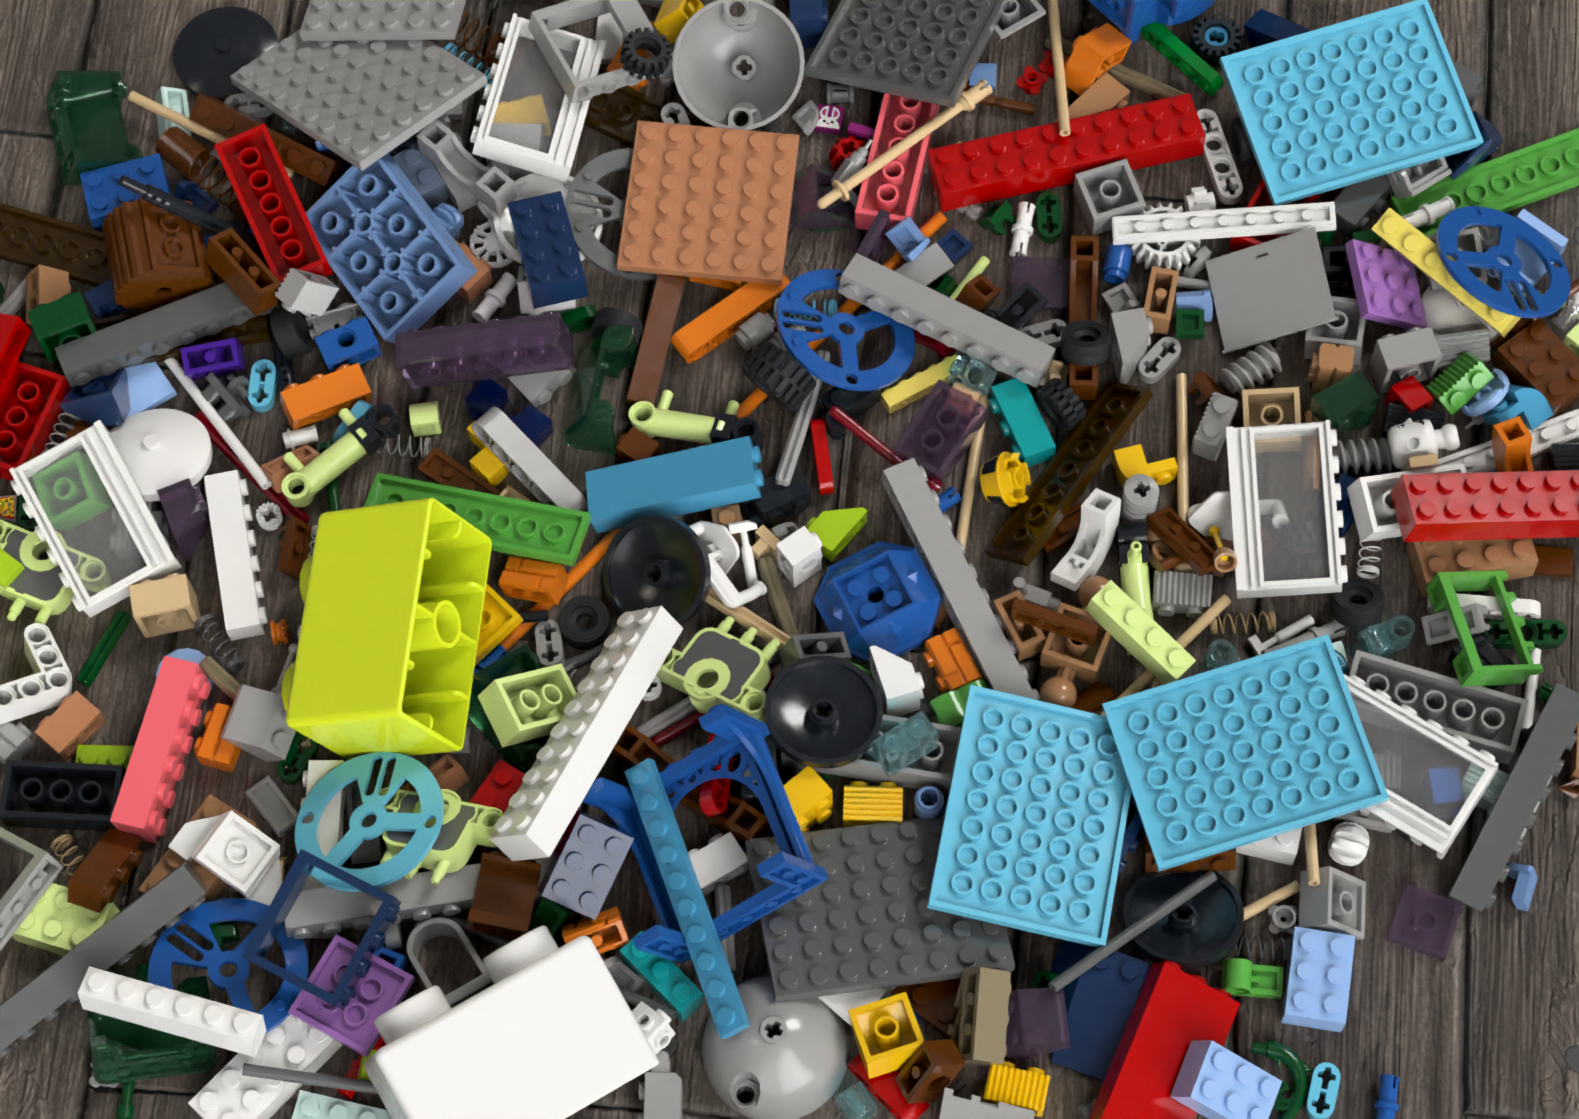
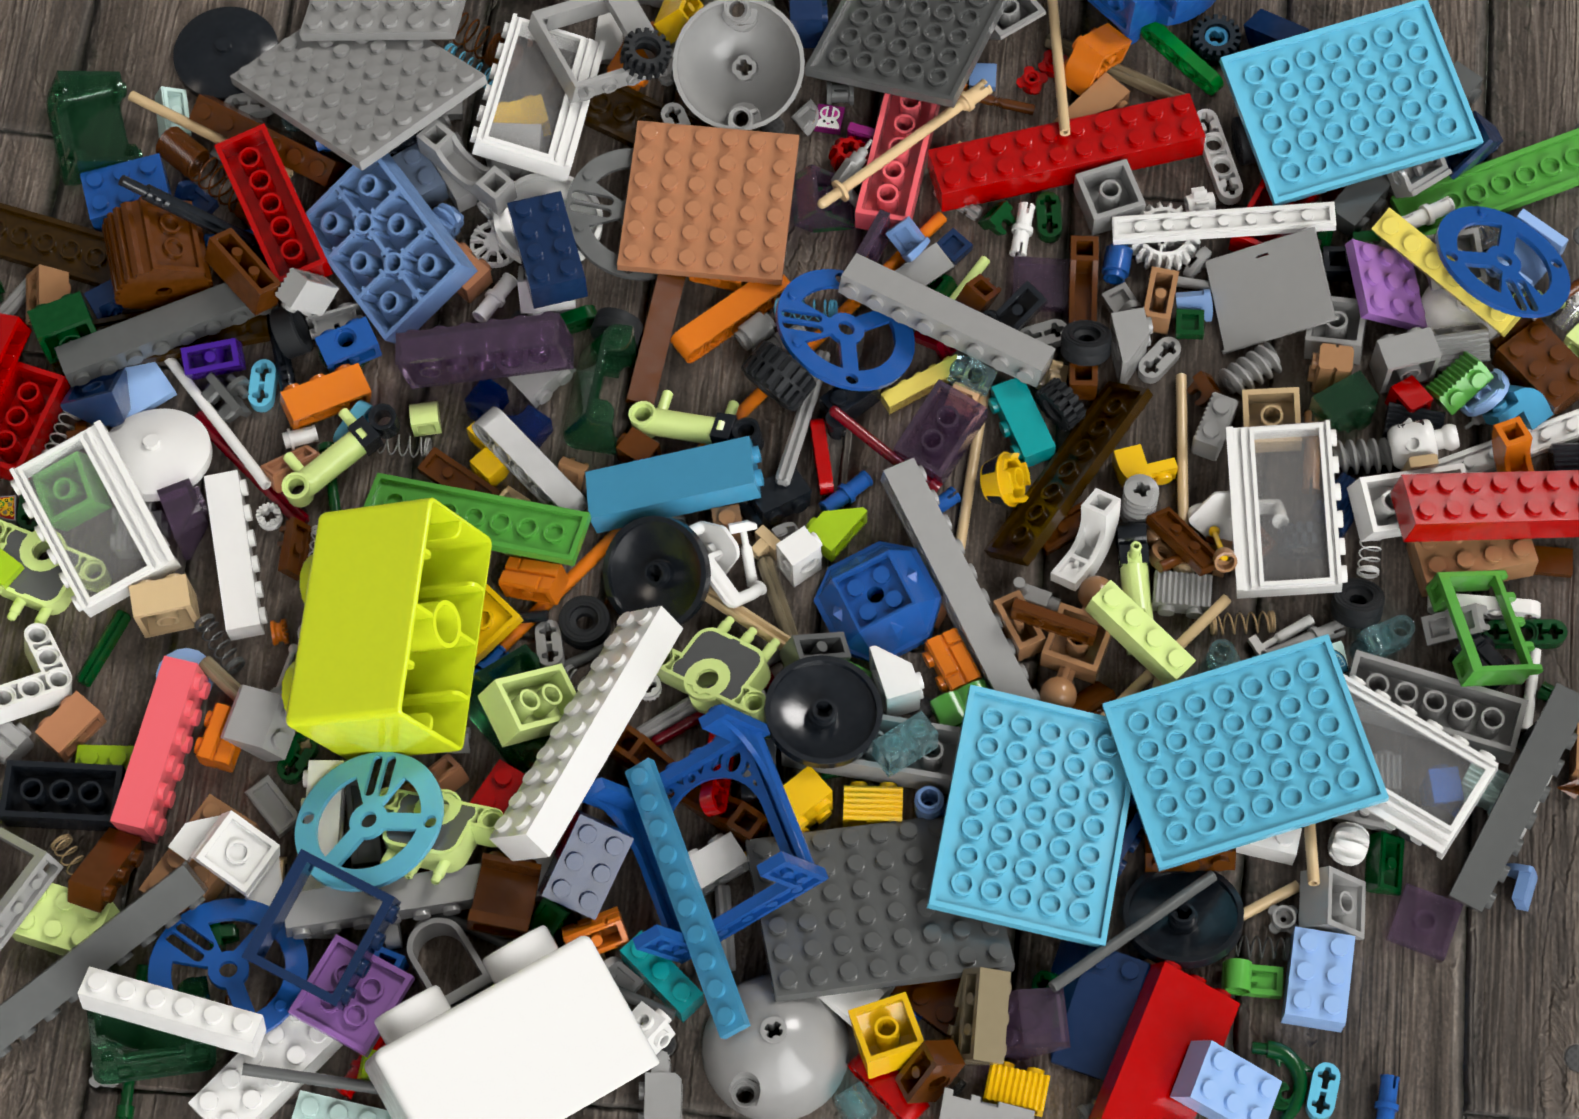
none -> medium nougat tile [558,456,589,493]
none -> blue pin [819,470,873,512]
none -> dark green slope [1365,831,1405,896]

